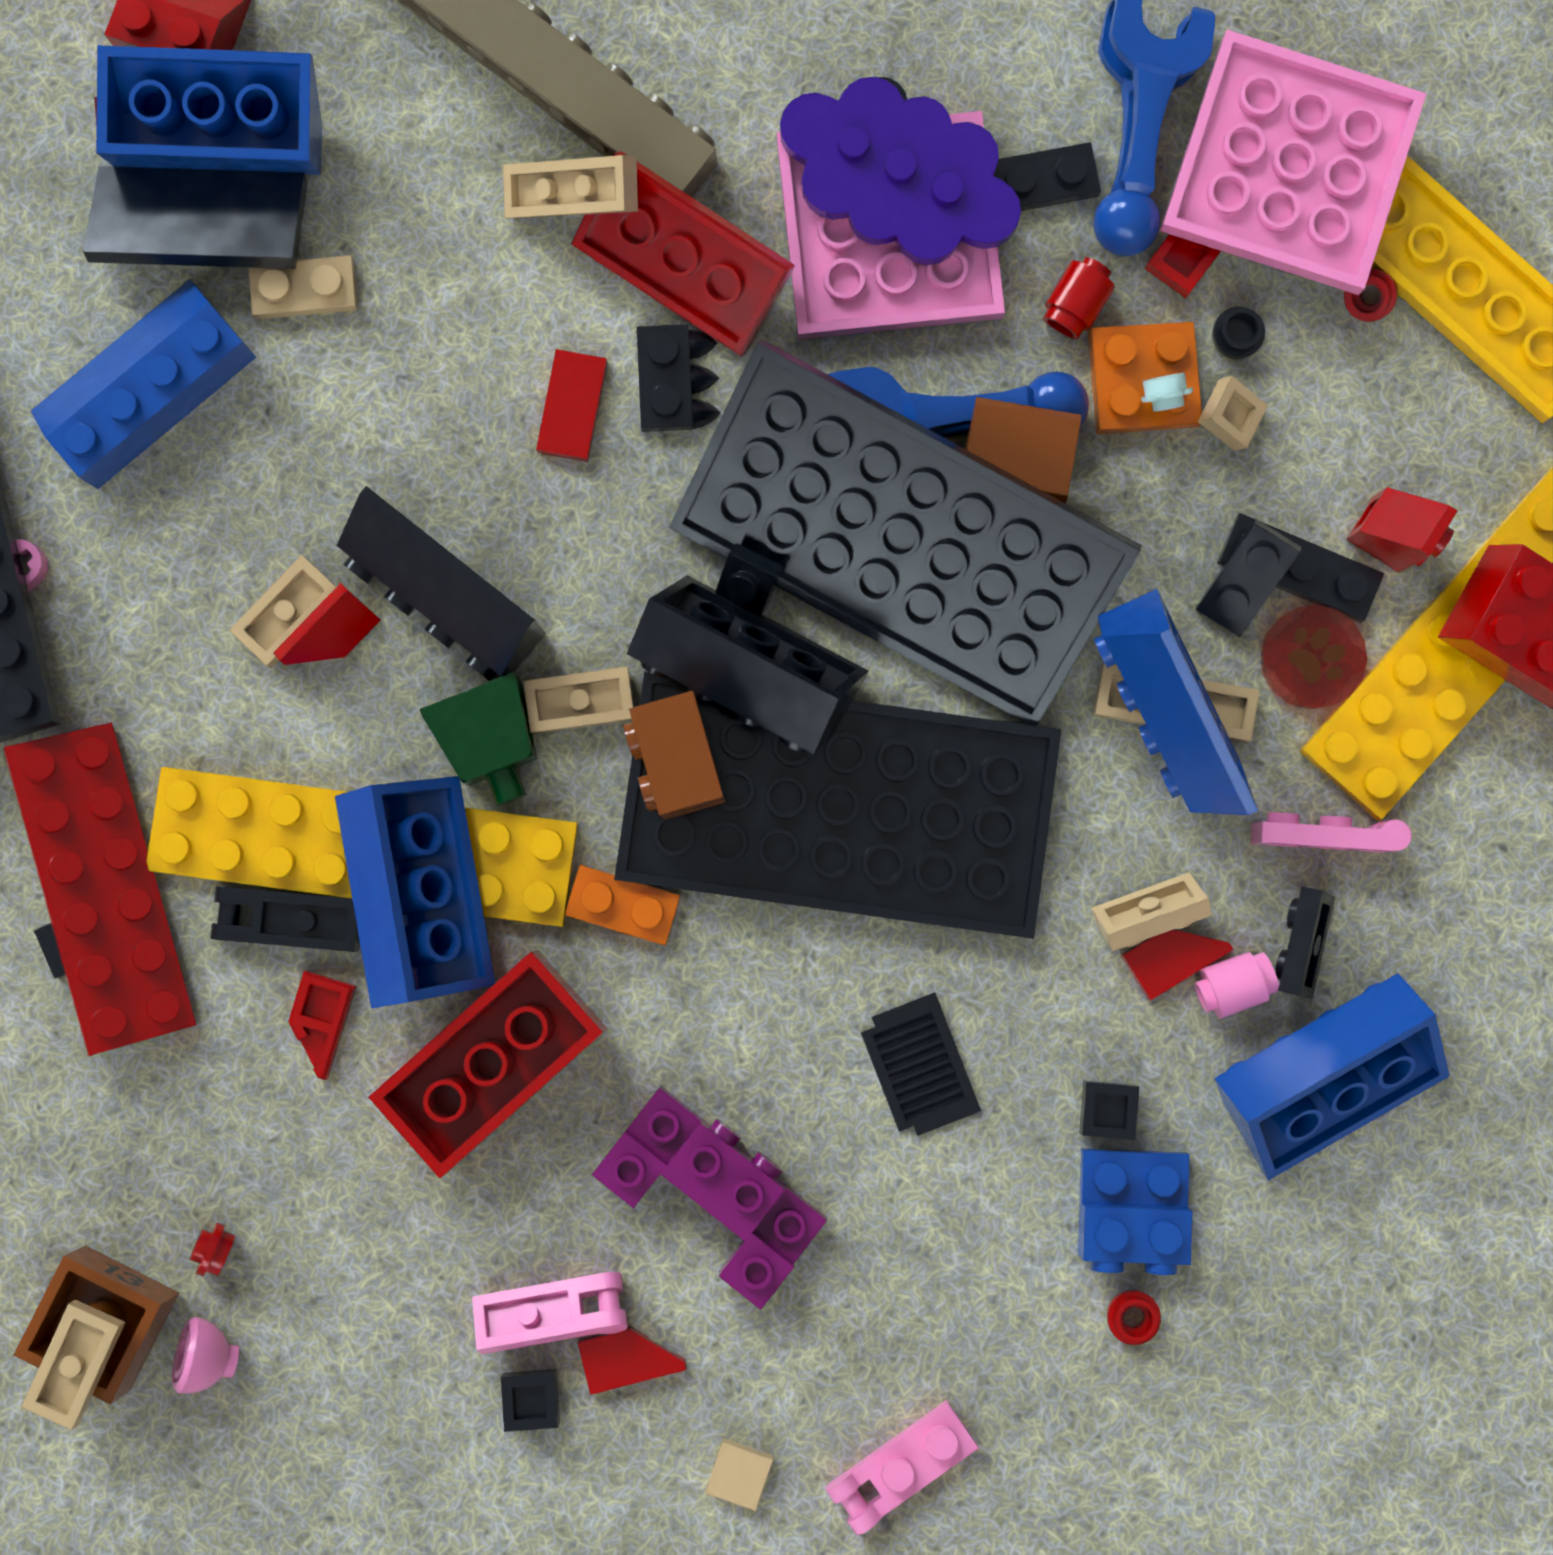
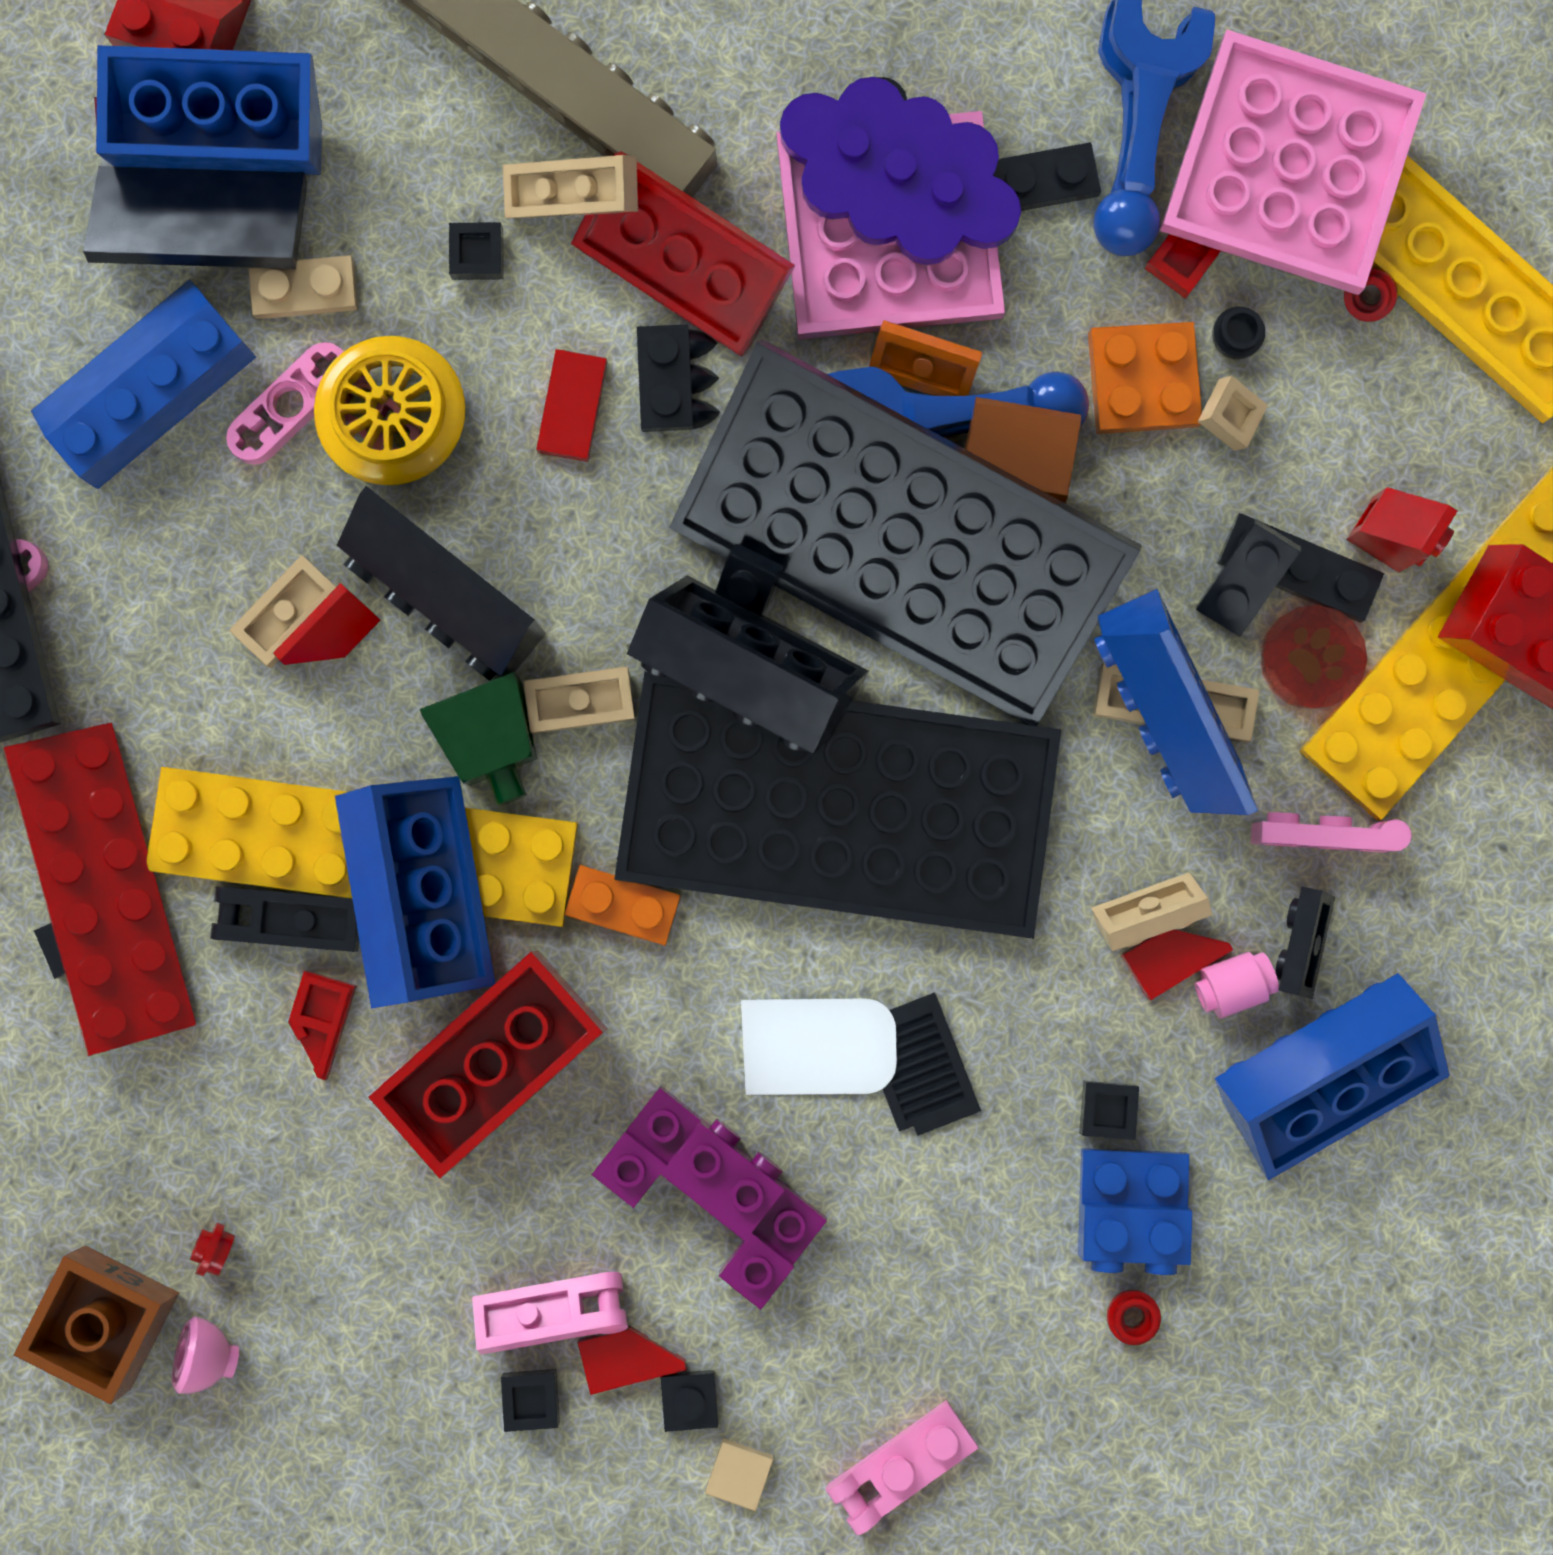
tan plate [21,1300,125,1430] -> none
dark orange brick [623,691,726,820] -> none
red brick [1043,257,1115,340] -> none
light aqua plate [1141,373,1193,412] -> none
none -> bright pink beam [226,342,421,465]
none -> yellow piece [314,336,465,485]
none -> black plate [449,222,504,280]
none -> black plate [661,1370,719,1432]
none -> white sticker [741,998,897,1095]
none -> orange plate [869,320,983,396]

